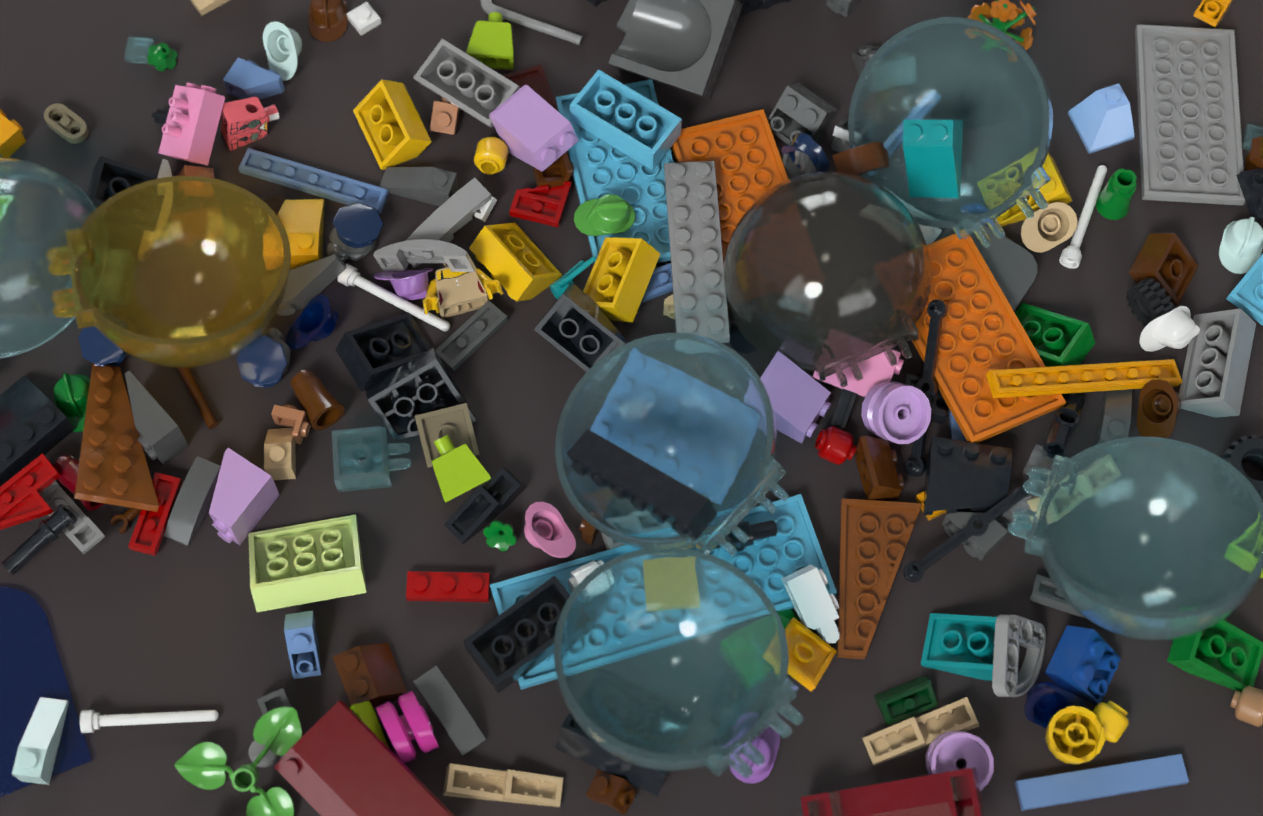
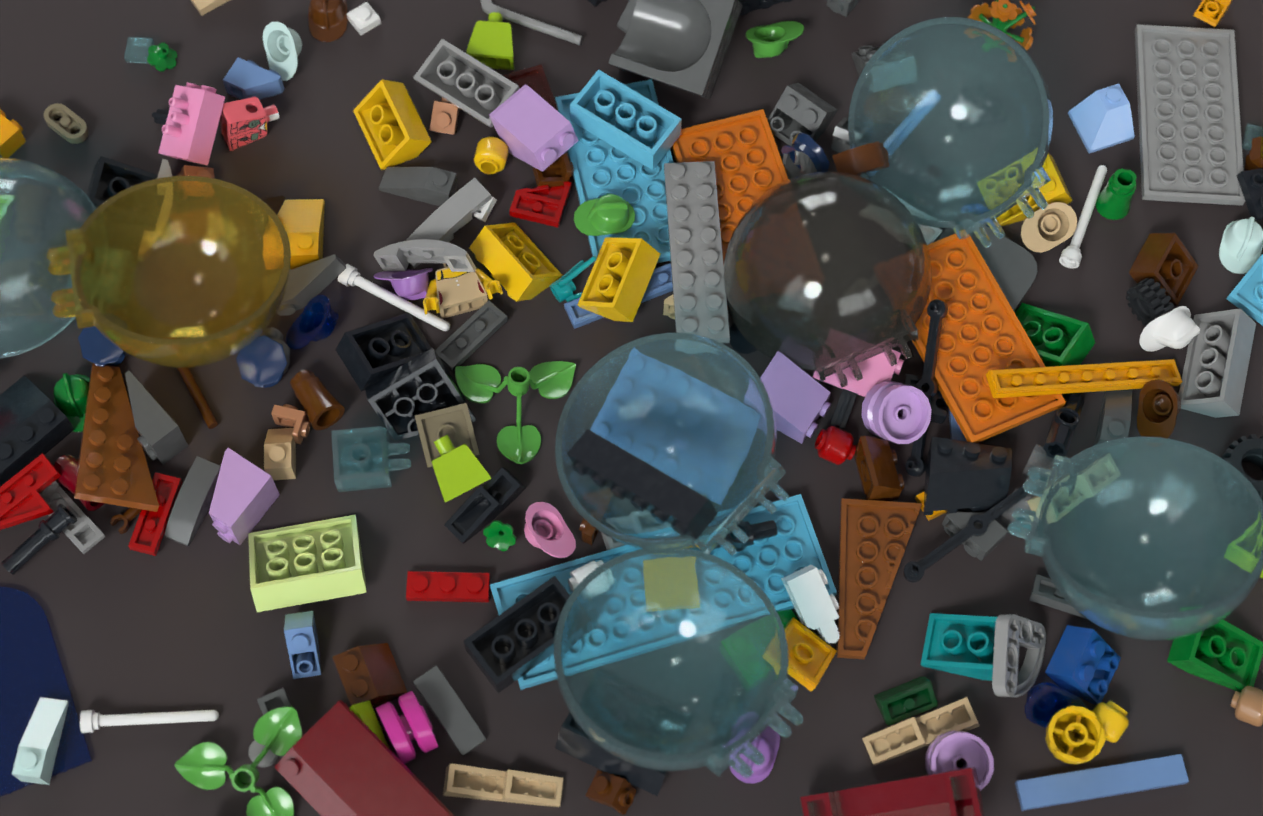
medium blue tile [238,148,389,215] -> none
dark blue piece [327,203,383,262] -> none
black slope [534,282,626,378] -> none
teal slope [903,120,963,198] -> none
none -> bright green plant [455,361,576,464]
none -> bright green piece [746,21,804,58]

